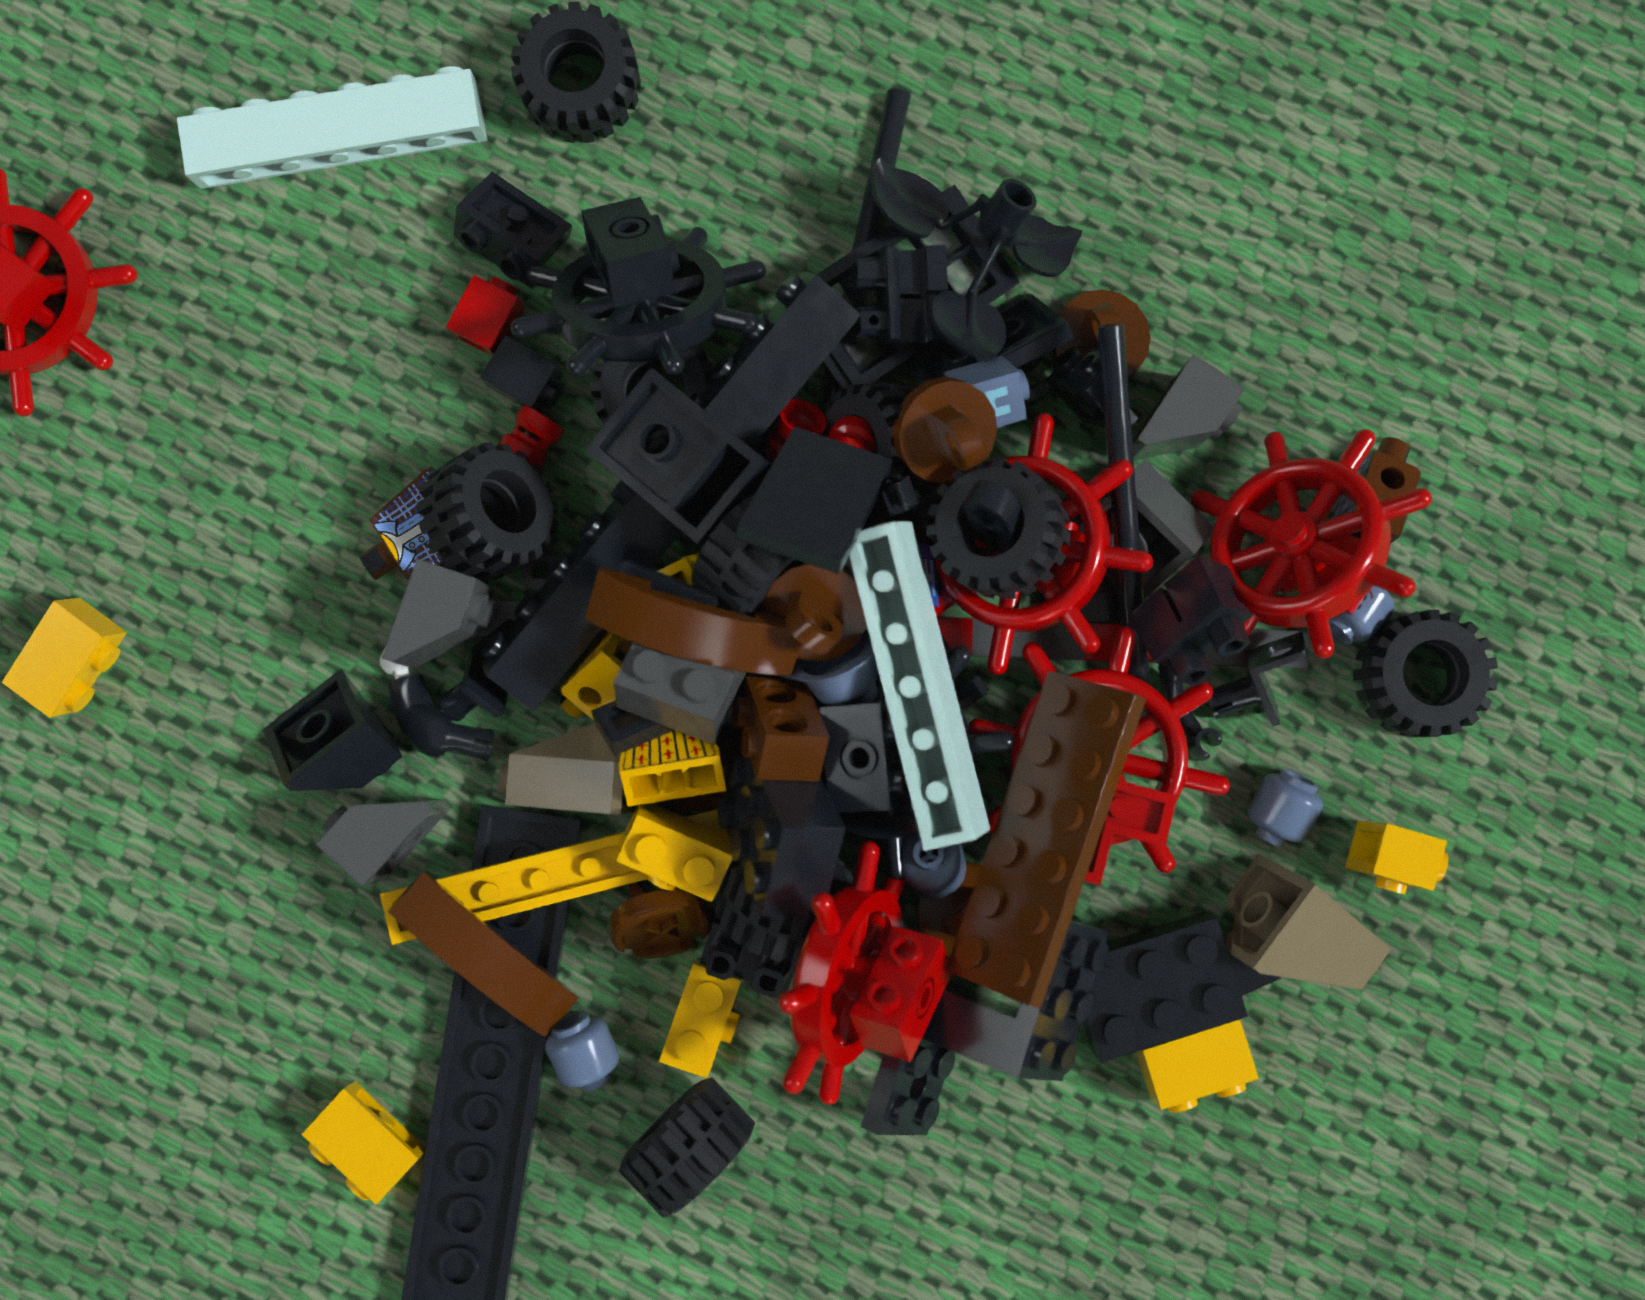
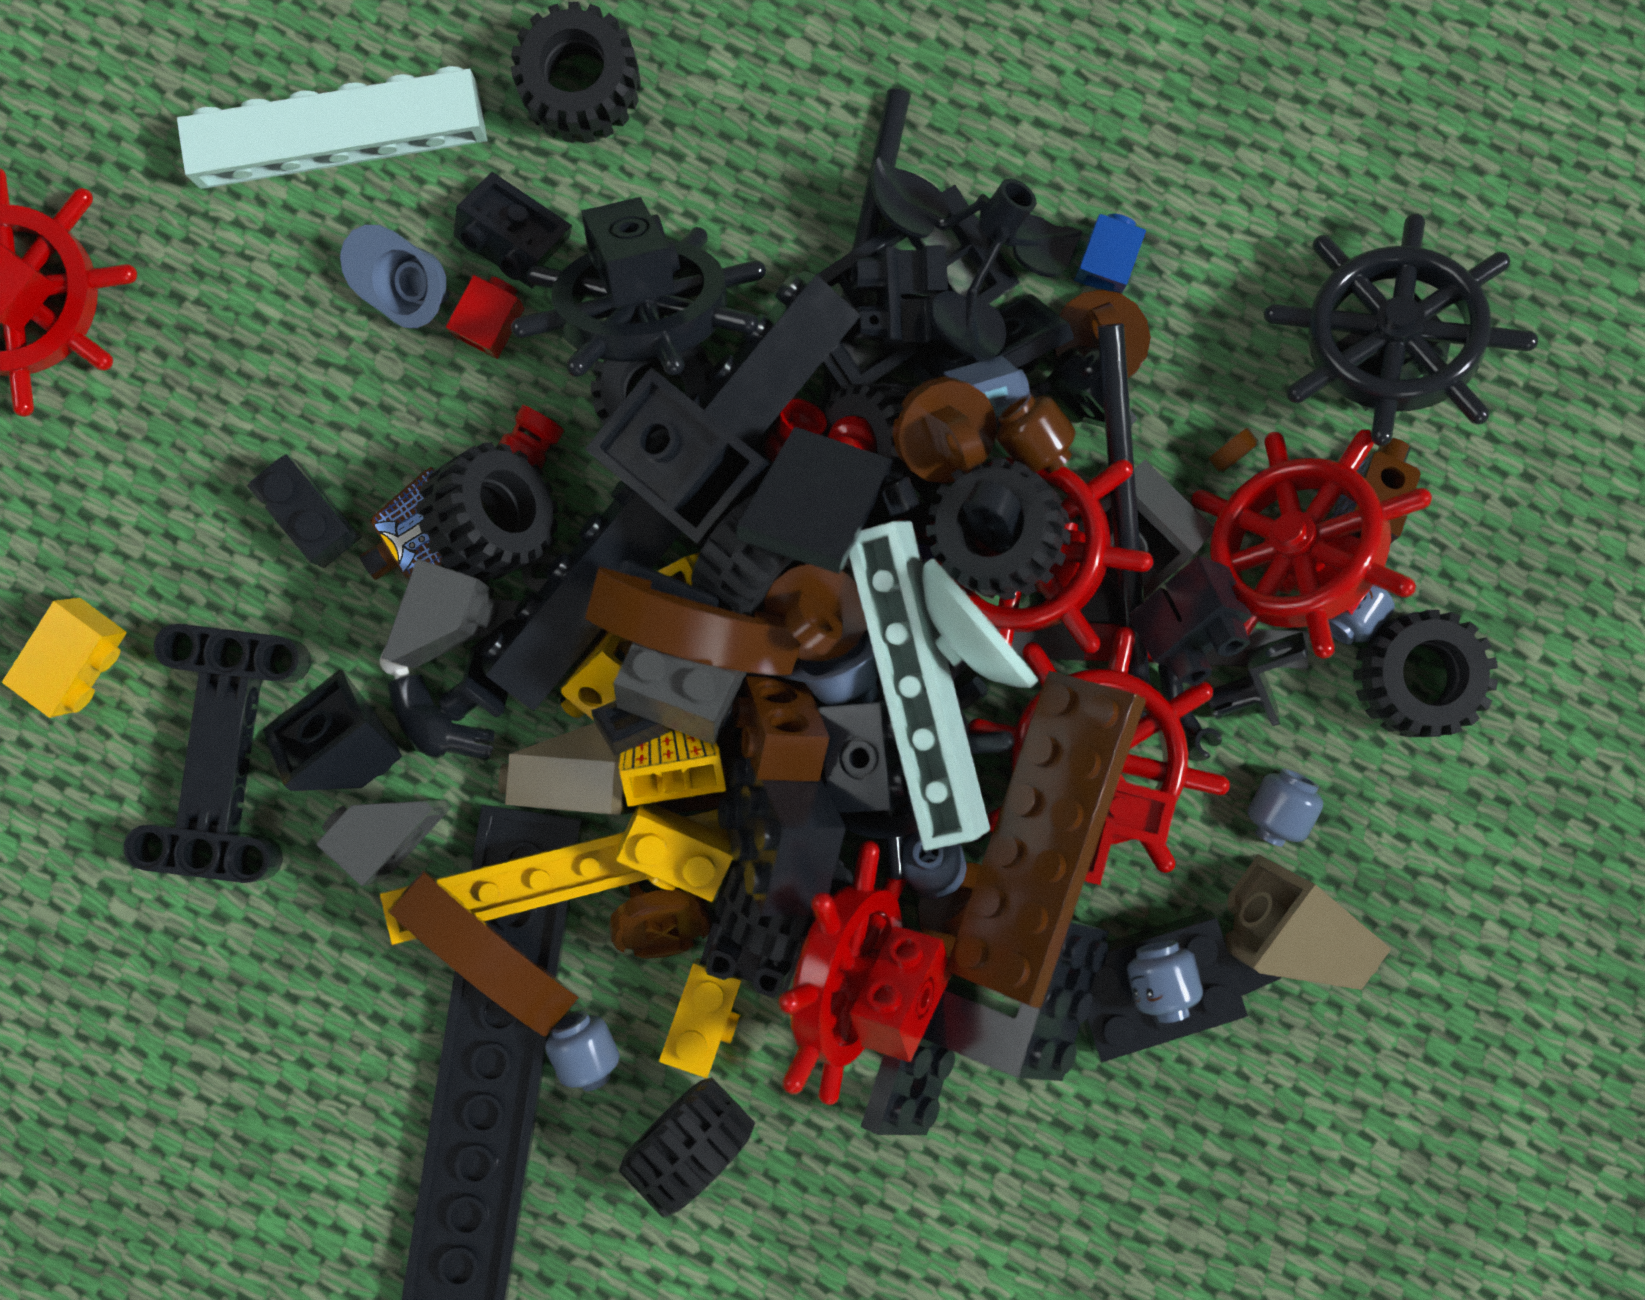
yellow brick [301,1081,426,1205] -> none
black brick [480,335,564,413] -> none
dark grey slope [1132,354,1245,460] -> none
yellow brick [1136,1019,1259,1113] -> none
yellow brick [1345,820,1449,895] -> none
none -> black beam [123,624,311,883]
none -> black brick [247,454,362,568]
none -> sand blue piece [340,224,450,328]
none -> light aqua dish [922,558,1038,688]
none -> reddish brown head [997,394,1076,474]
none -> blue brick [1074,213,1146,294]
none -> sand blue head [1127,940,1203,1023]
none -> reddish brown tile [1208,427,1259,473]
none -> black piece [1264,213,1539,446]

